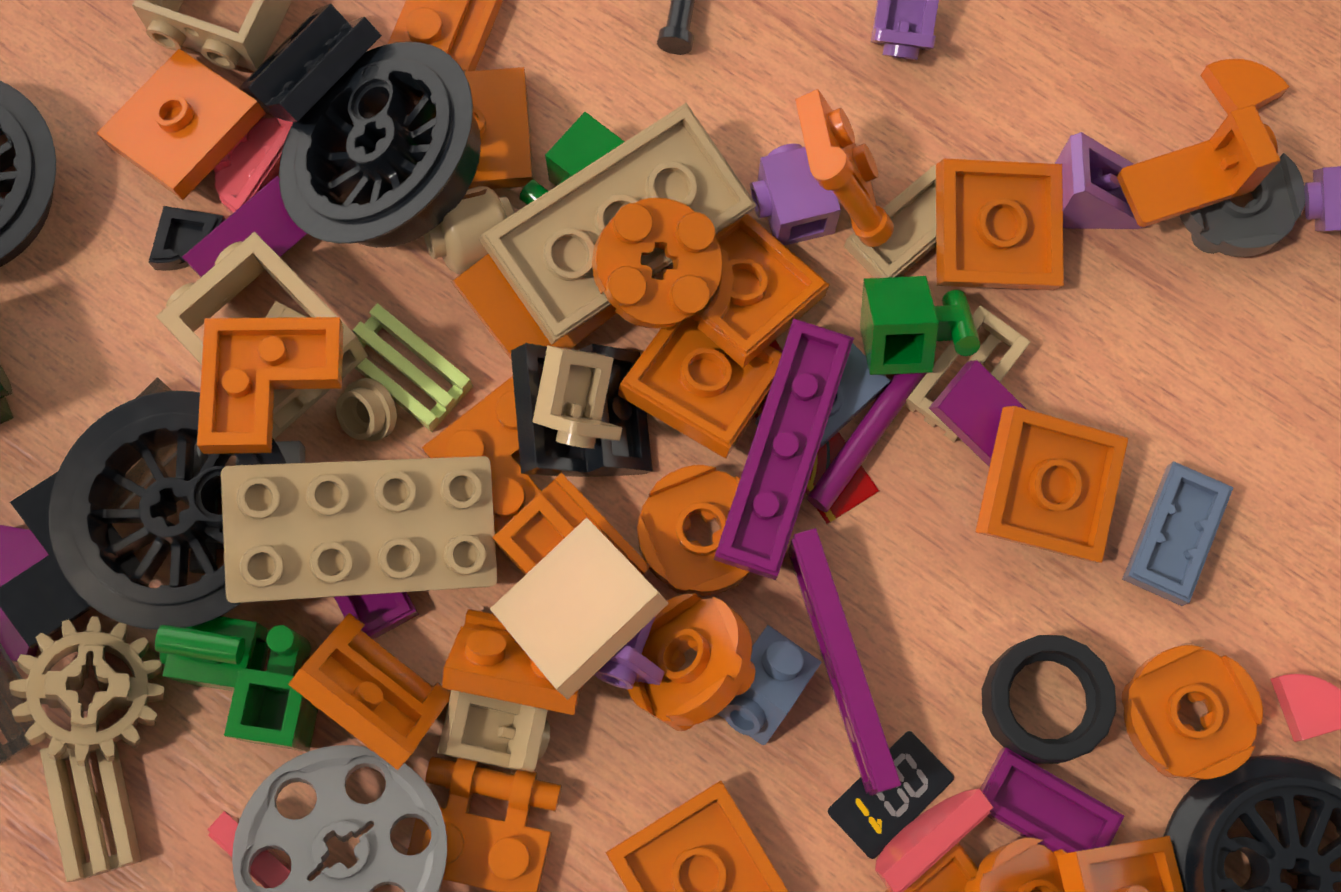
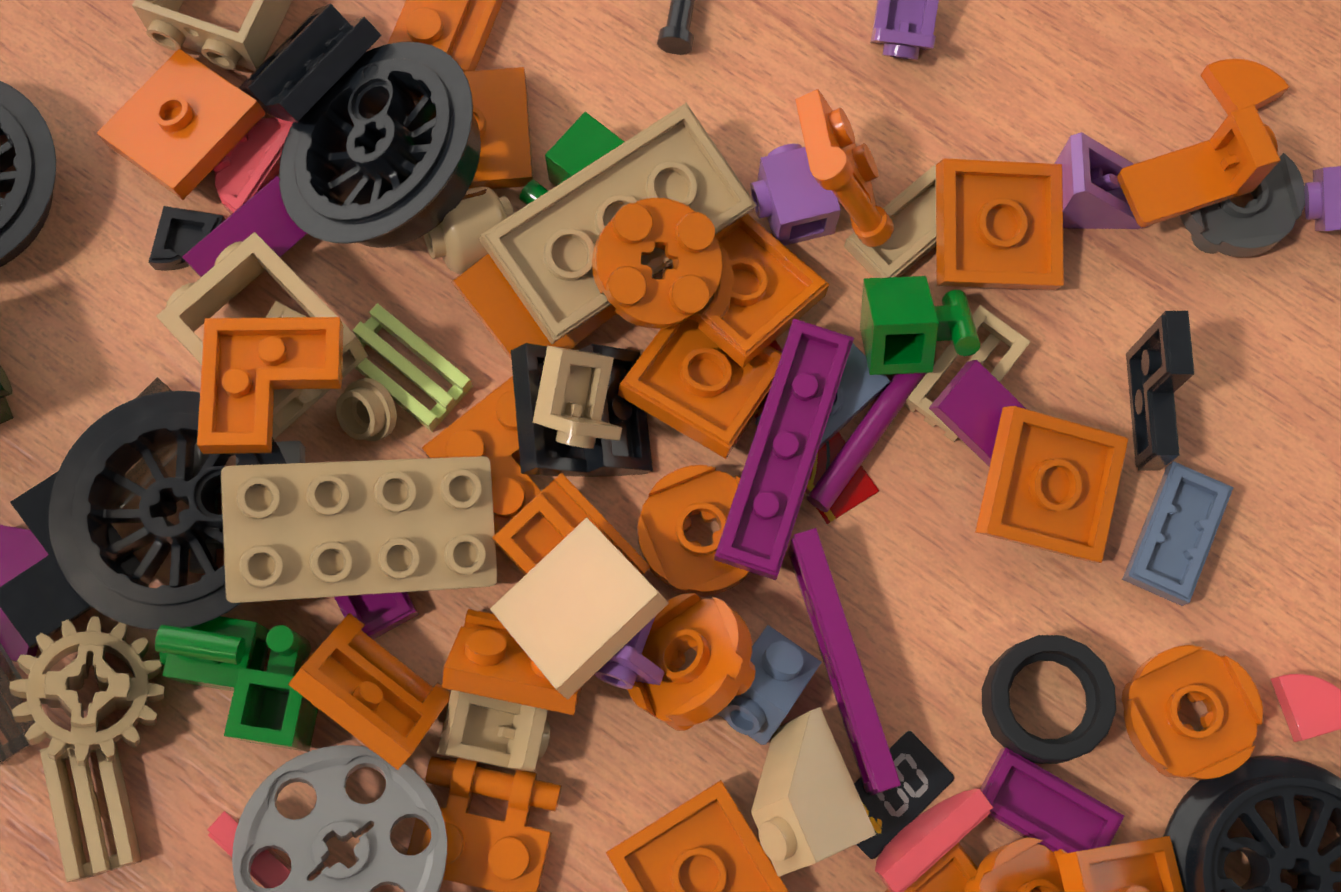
none -> tan slope [751,707,876,877]
none -> black tile [1126,311,1194,471]

